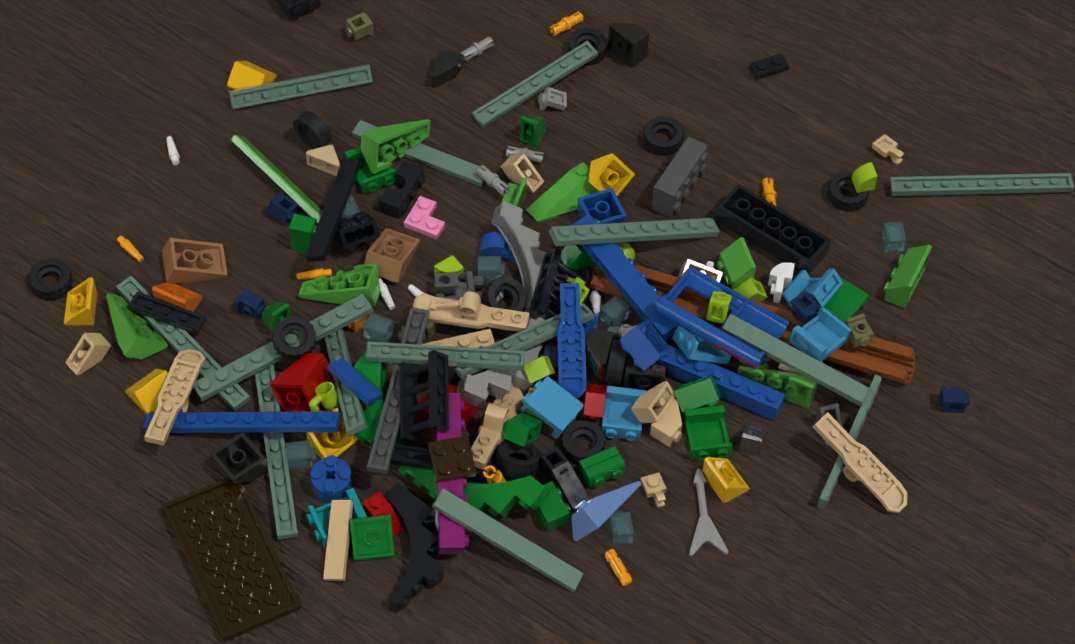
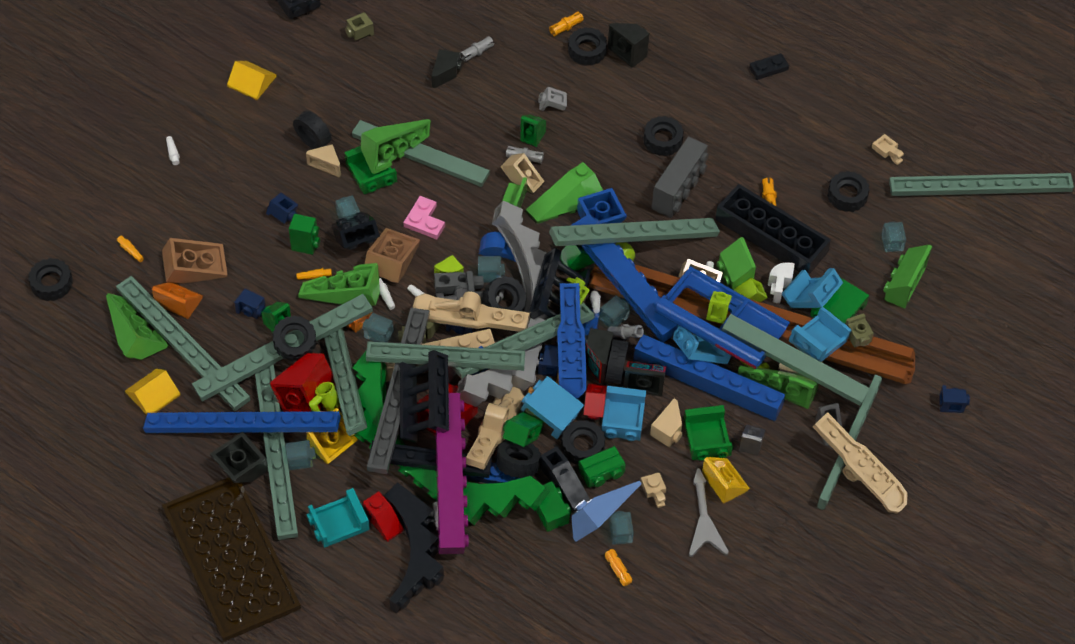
yellow slope [64,277,97,326] -> none
tan slope [66,333,111,375] -> none
black tile [128,292,206,335] -> none
tan piece [144,349,206,446] -> none
sand green tile [229,64,373,109] -> none
bright green tile [231,135,323,223] -> none
black tile [306,159,361,262] -> none
blue brick [310,455,352,503] -> none
tan tile [323,500,353,581] -> none
blue tile [327,358,383,405] -> none
green tile [350,514,395,560] -> none
black arch [379,160,425,219] -> none
dark brown plate [428,435,477,483] -> none
sand green tile [432,489,584,592] -> none
sand green tile [472,41,598,128] -> none
light grey pin [476,165,510,196] -> none
light orange pin [483,465,506,483] -> none
lime brick [524,356,556,384] -> none
yellow slope [589,153,635,196] -> none
blue slope [620,320,672,371] -> none
tan slope [631,381,676,423] -> none
green brick [674,374,721,413] -> none
dark blue brick [790,291,818,324] -> none
lime brick [851,162,878,193] -> none

